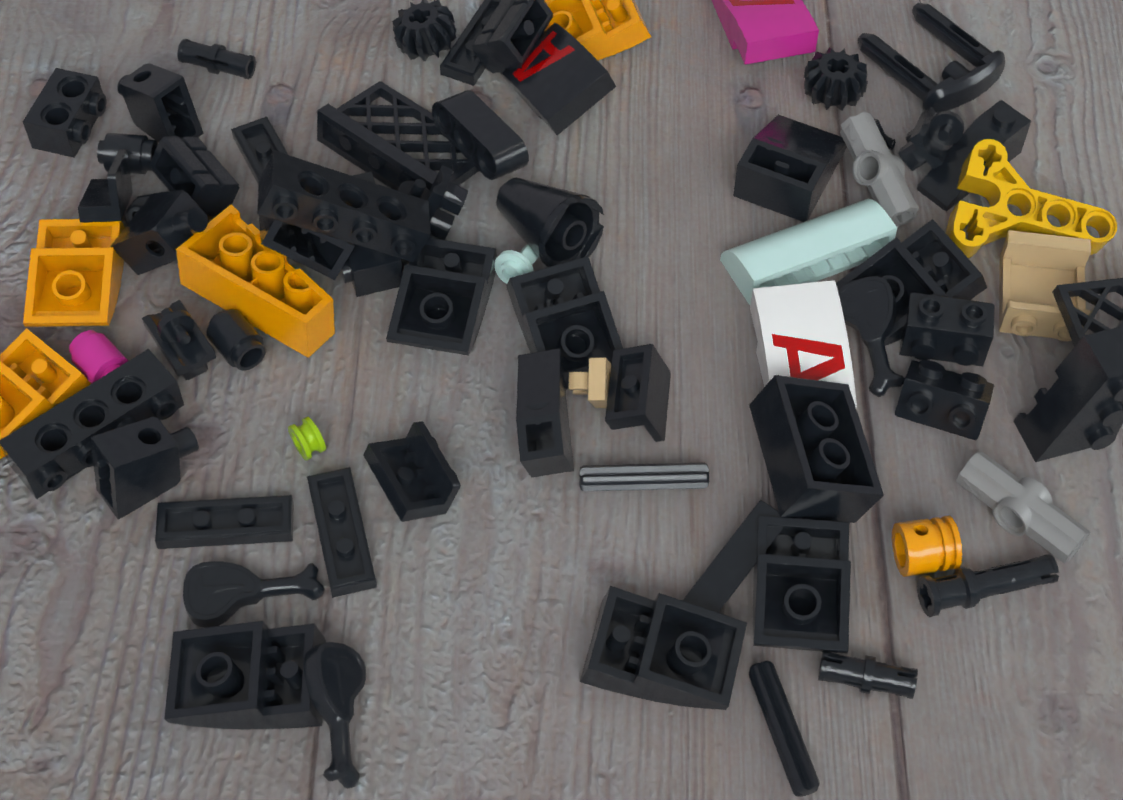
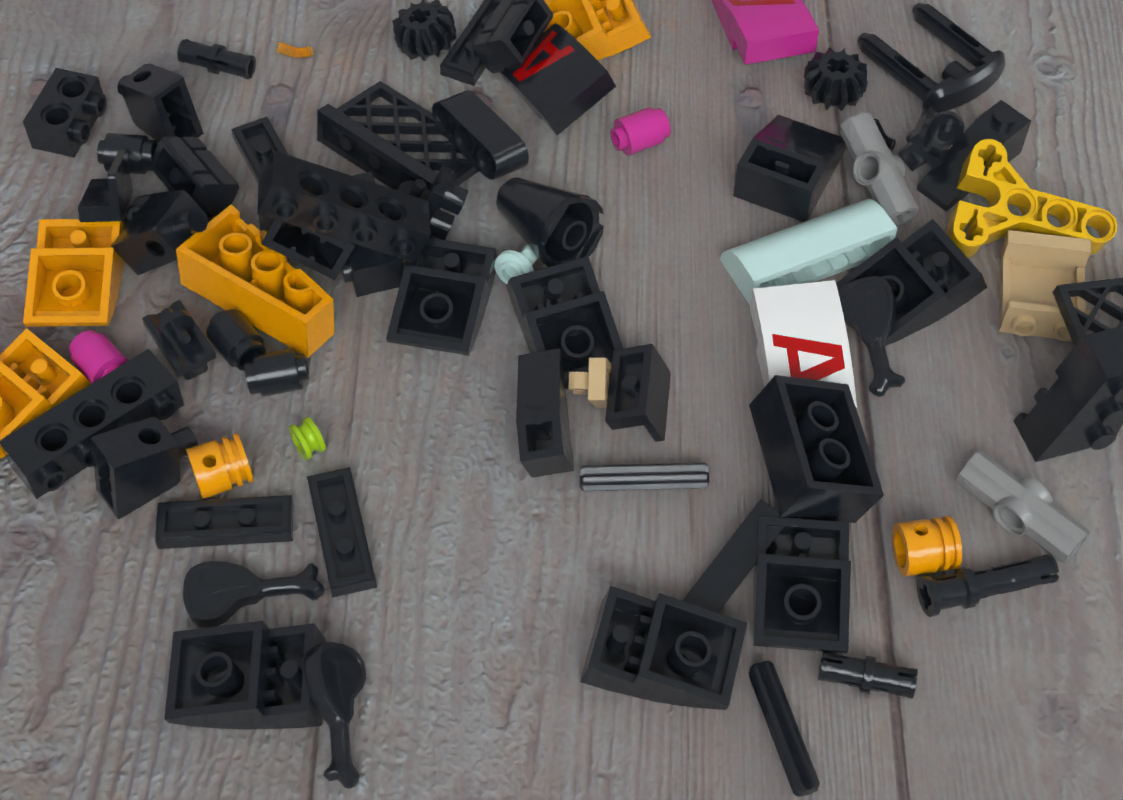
black bracket [363,421,461,522] -> none
black bracket [895,360,994,440] -> none
black bracket [899,293,995,367] -> none
none -> light orange piece [186,433,254,499]
none -> black brick [244,348,310,397]
none -> light orange leg [277,42,313,58]
none -> dark pink brick [610,107,671,156]

